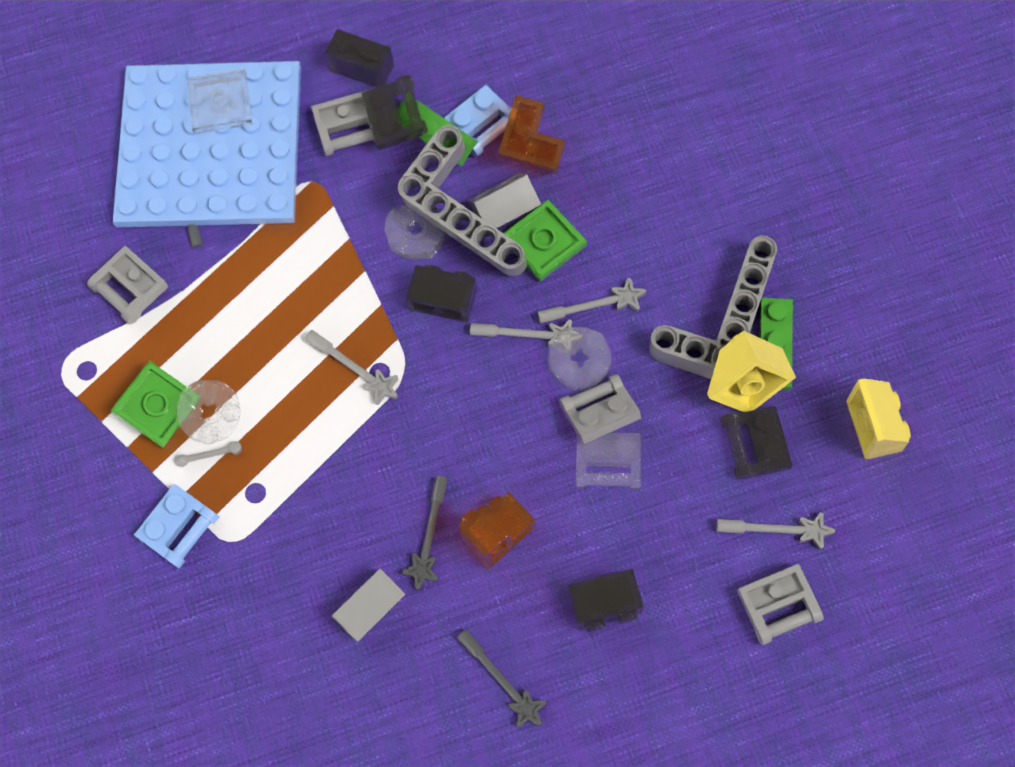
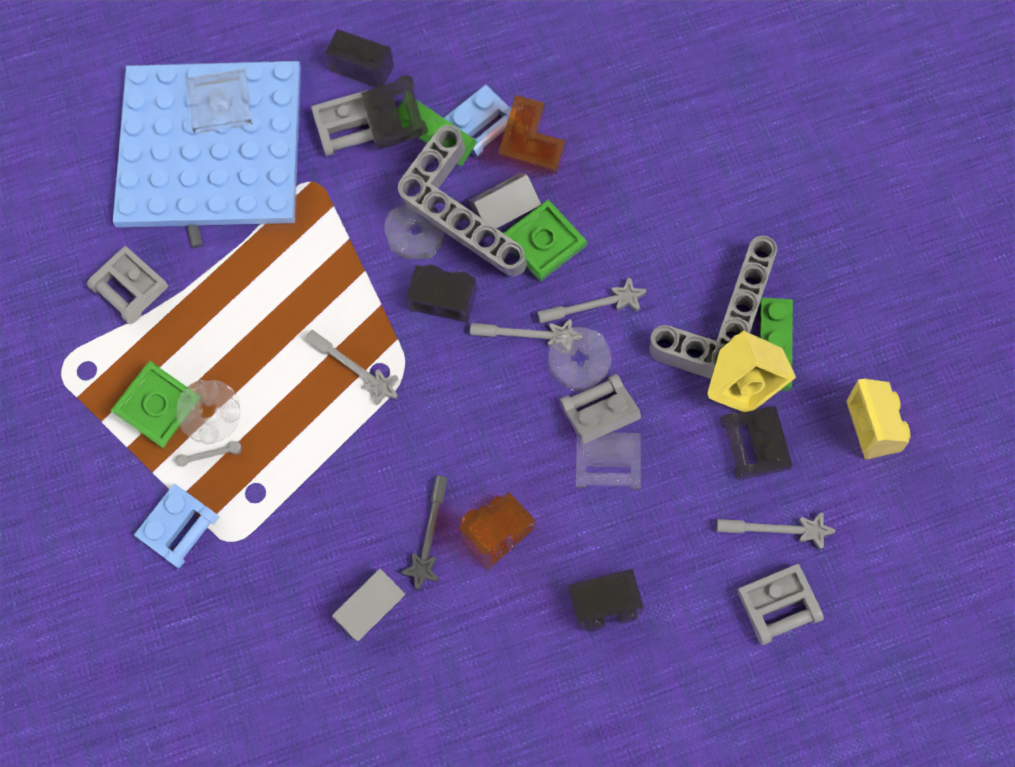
dark grey piece [457,629,546,728] -> none

